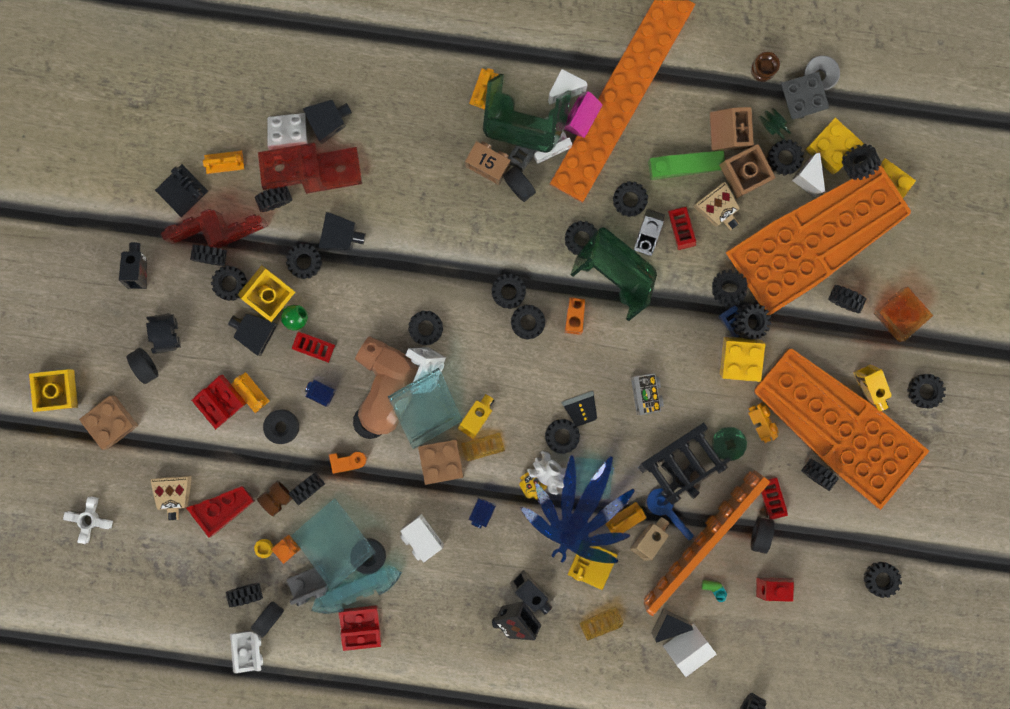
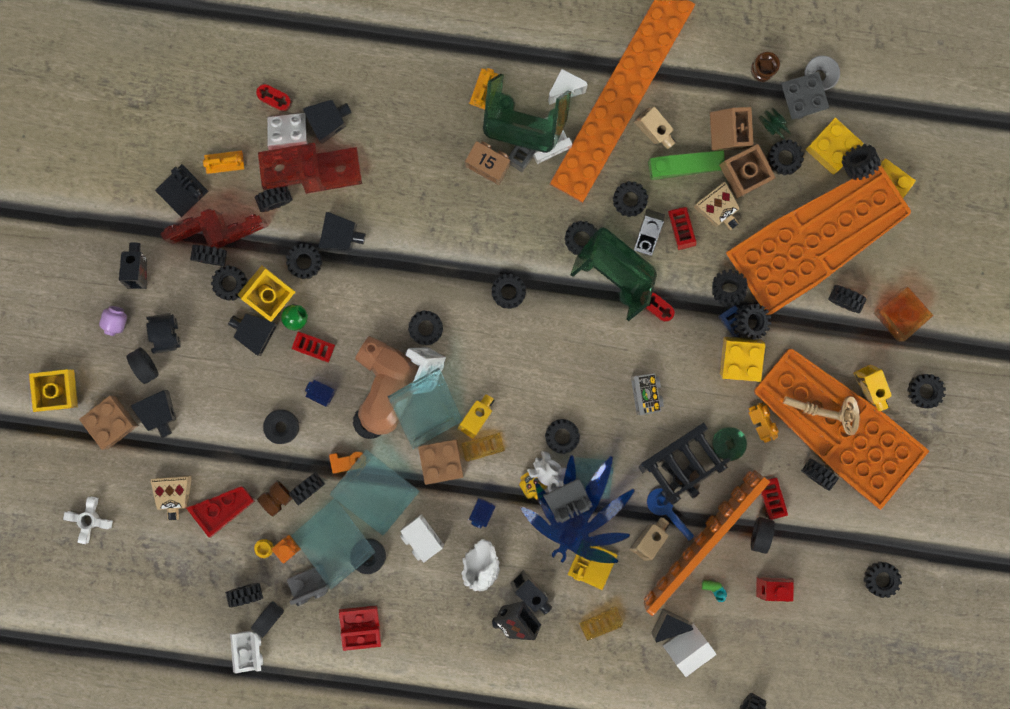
red slope [191,374,247,430] -> none
light orange hinge [231,372,270,413] -> none
clear light blue brick [311,566,402,614] -> none
black tyre [503,166,536,202] -> none
black tyre [511,305,545,340] -> none
black sticker [561,391,597,426] -> none
dark pink slope [562,91,603,138] -> none
orange leg [564,297,585,335] -> none
light orange hinge [604,502,647,538] -> none
white slope [792,153,825,197] -> none
none -> lavender head [99,306,127,336]
none -> black torso [131,390,176,438]
none -> red beam [256,84,292,112]
none -> clear light blue piece [330,449,420,536]
none -> white piece [462,539,500,591]
none -> dark grey hinge [543,478,593,523]
none -> tan torso [633,107,676,149]
none -> red beam [642,292,675,322]
none -> tan dish [783,396,860,435]

